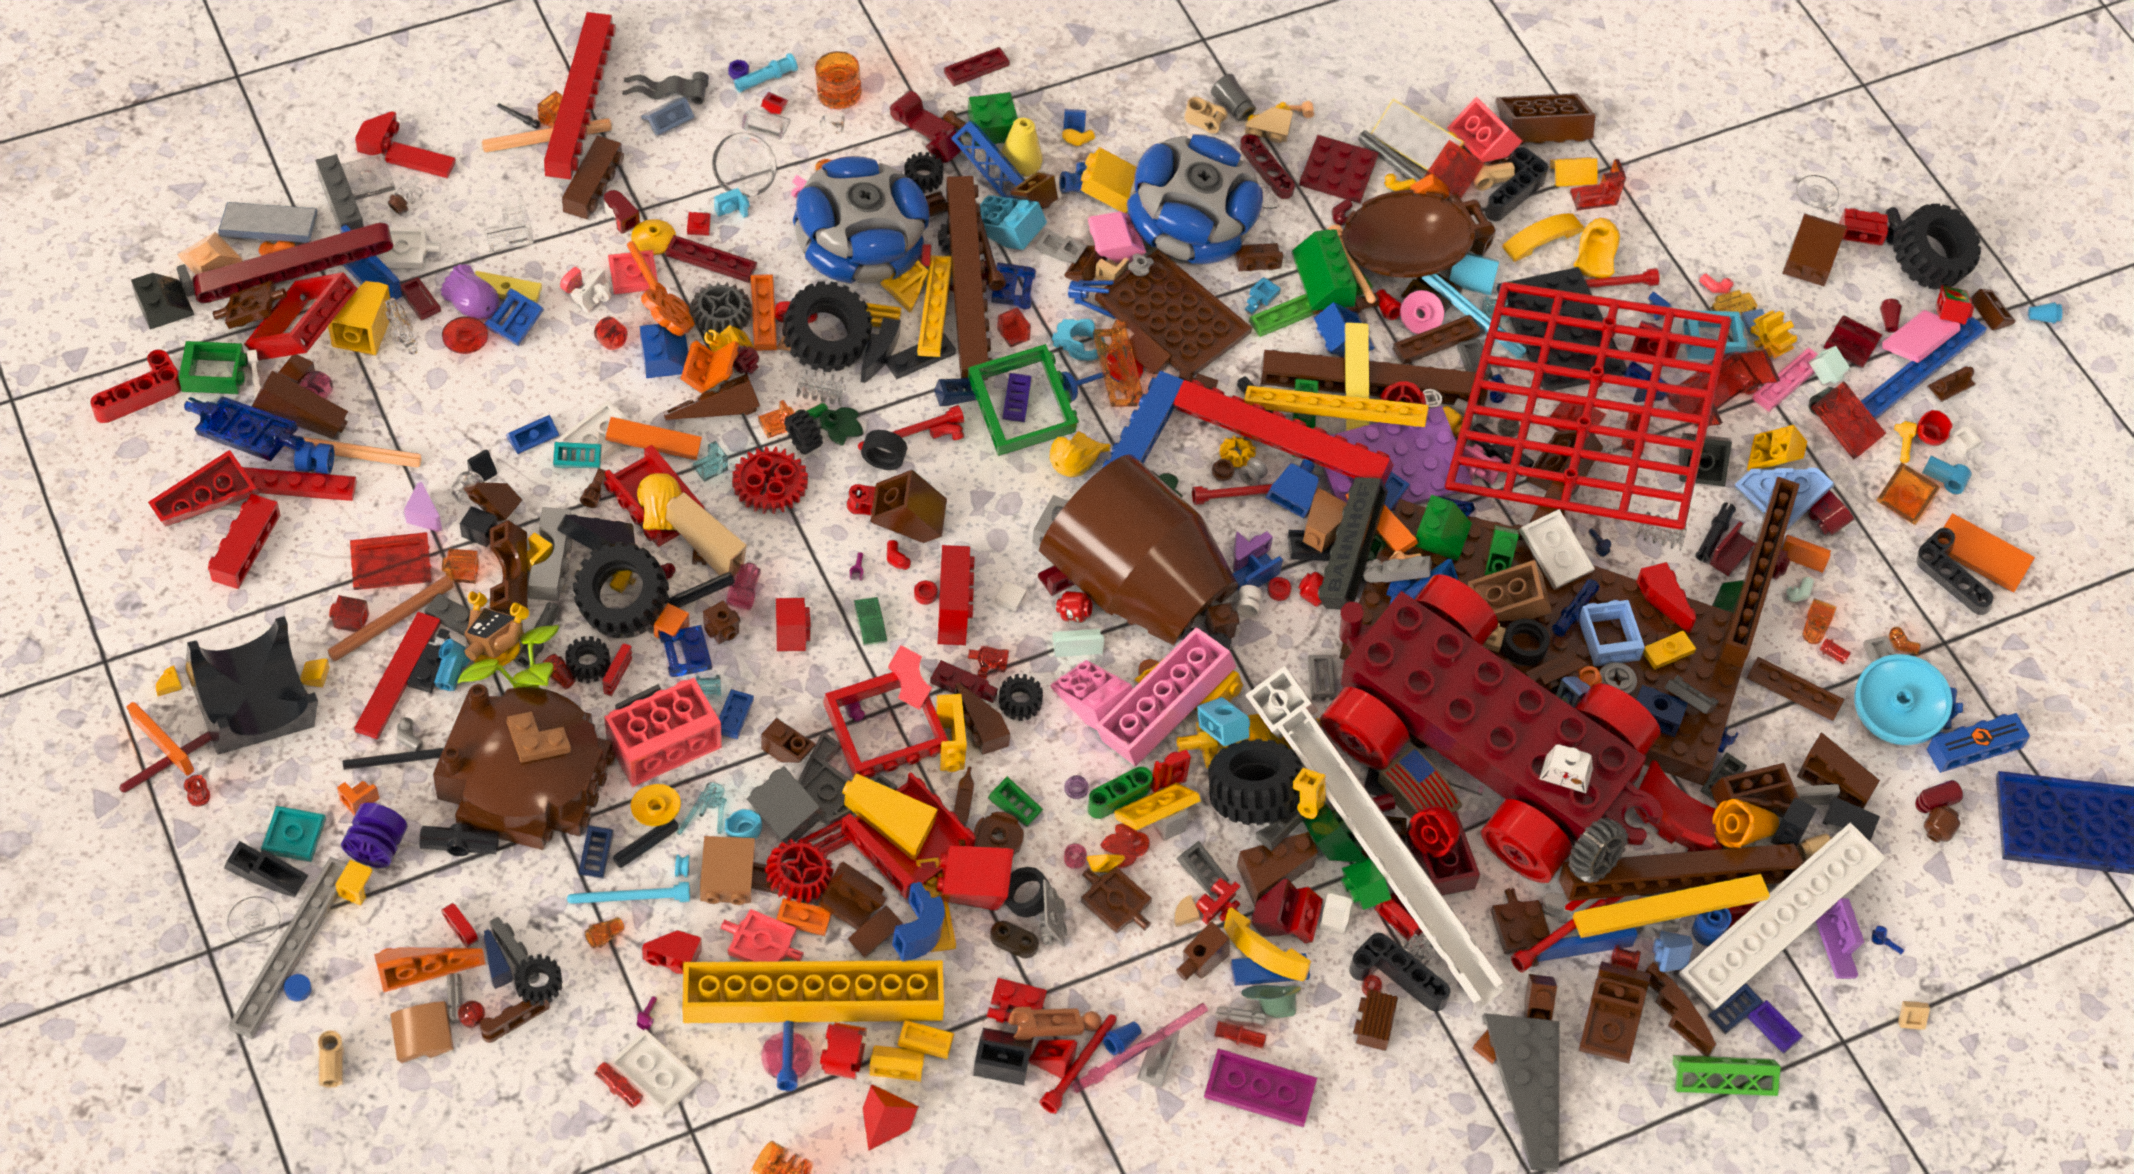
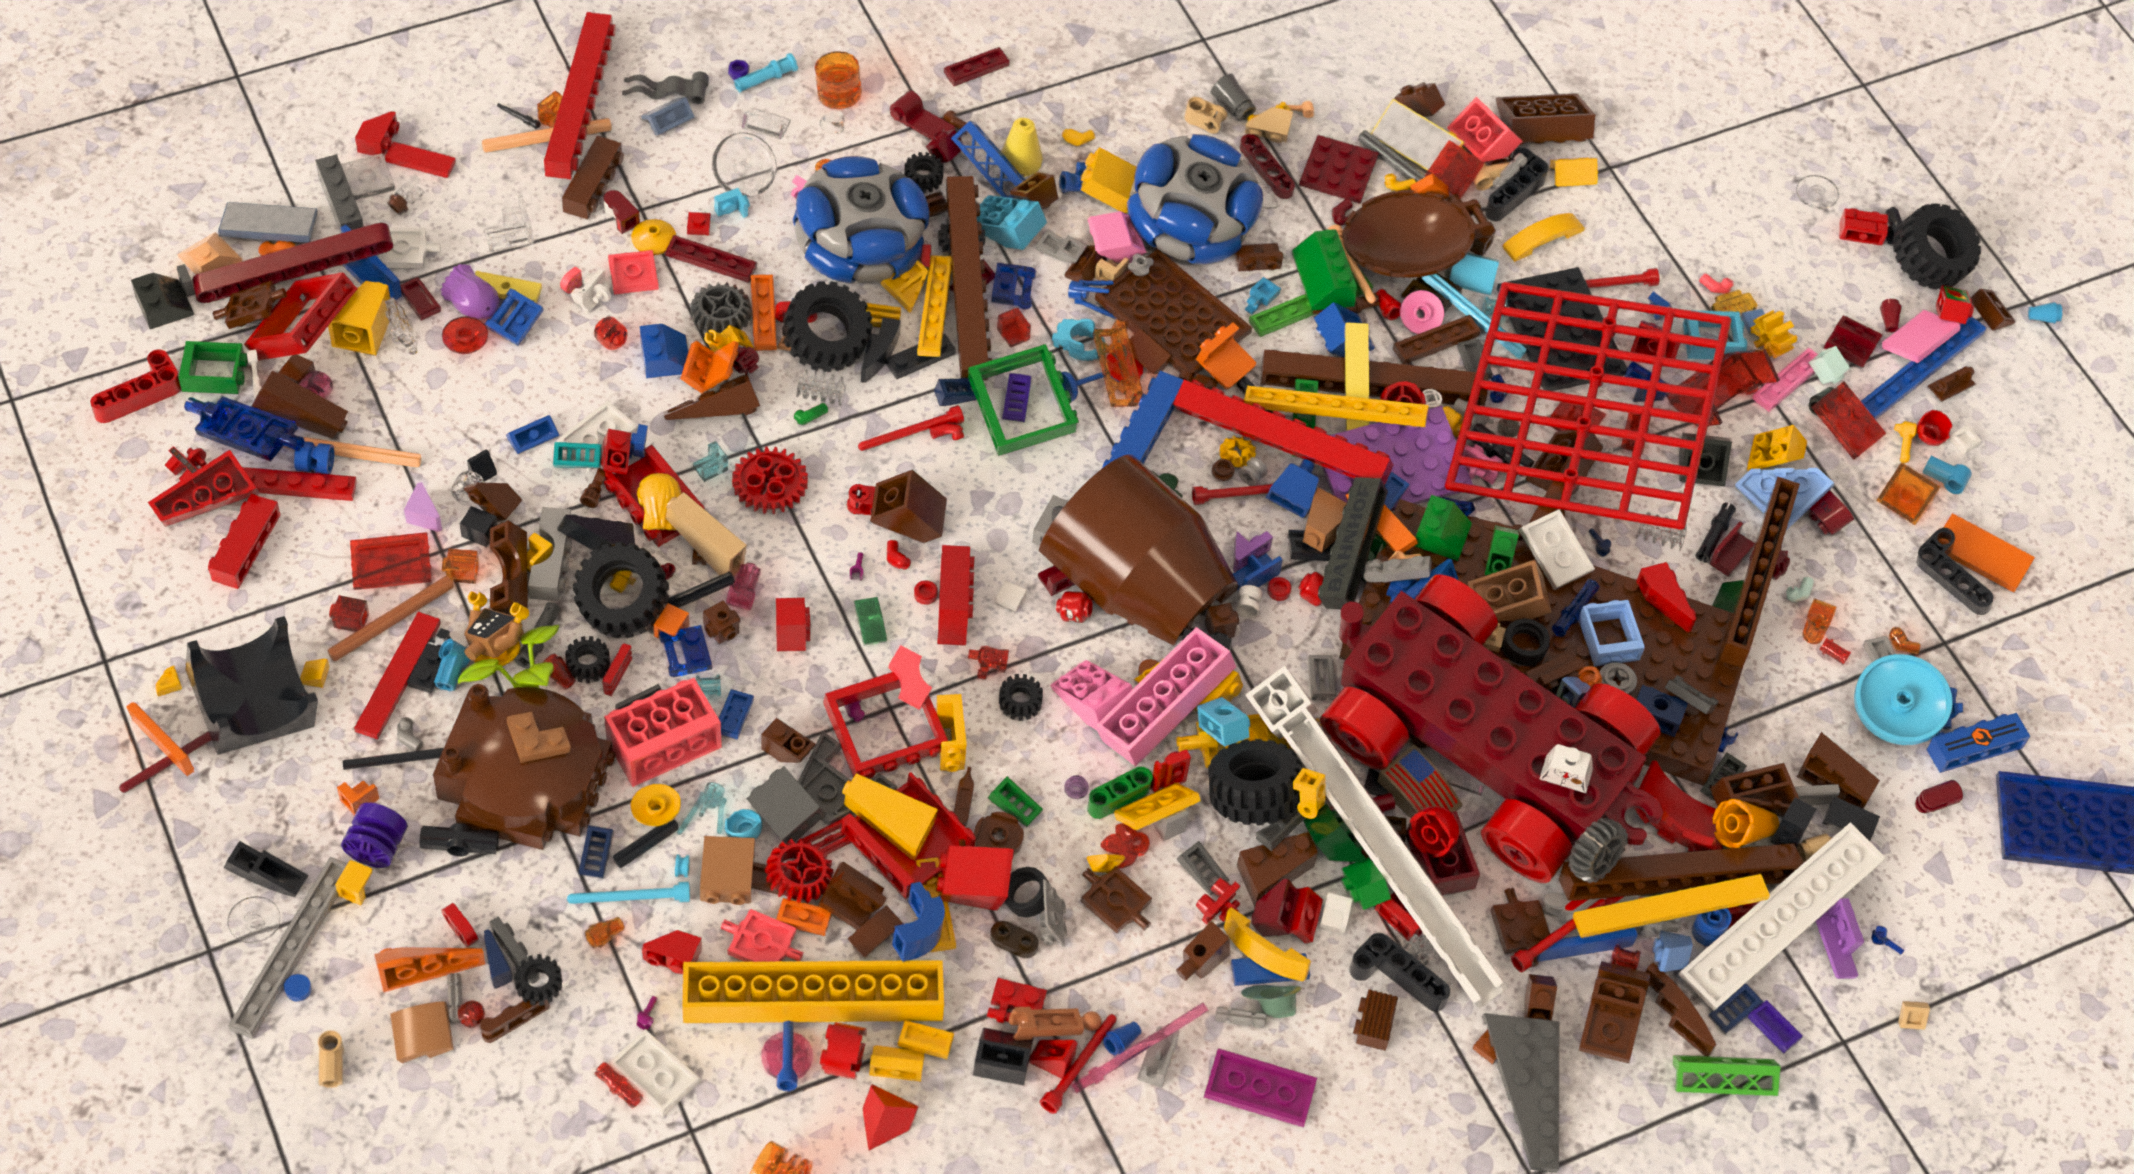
clear red bush [184,775,210,807] -> none
teal tile [261,806,326,862] -> none
dark grey plate [424,593,470,636] -> none
orange tile [605,417,702,460] -> none
orange piece [627,241,695,336] -> none
clear orange bracket [758,400,794,439] -> none
red plate [760,92,788,115] -> none
black tyre [784,409,823,455] -> none
dark green plate [820,407,864,446] -> none
black tyre [861,429,908,470] -> none
dark red hinge [930,660,998,703] -> none
reddish brown slope [955,683,1010,755] -> none
green brick [968,92,1018,146] -> none
reddish brown piece [977,214,1006,291] -> none
yellow piece [1049,431,1111,478] -> none
light aqua panel [1052,629,1104,657] -> none
blue tile [1063,109,1086,133] -> none
clear pink bush [1064,843,1087,869] -> none
tan tile [1174,895,1200,927] -> none
clear red axle [1214,1020,1266,1048] -> none
clear red hinge [1361,975,1383,995] -> none
clear red panel [1570,159,1626,211] -> none
yellow piece [1574,217,1620,279] -> none
yellow plate [1643,631,1696,670] -> none
reddish brown plate [1747,657,1845,721] -> none
orange panel [1781,534,1831,573] -> none
reddish brown slope [1782,213,1847,286] -> none
reddish brown head [1923,805,1961,843] -> none
none -> red hips [165,446,207,481]
none -> red slope [601,428,631,475]
none -> blue plate [629,424,648,459]
none -> orange bracket [1196,322,1256,389]
none -> reddish brown slope [1394,82,1446,117]
none -> light grey axle [1493,153,1528,189]

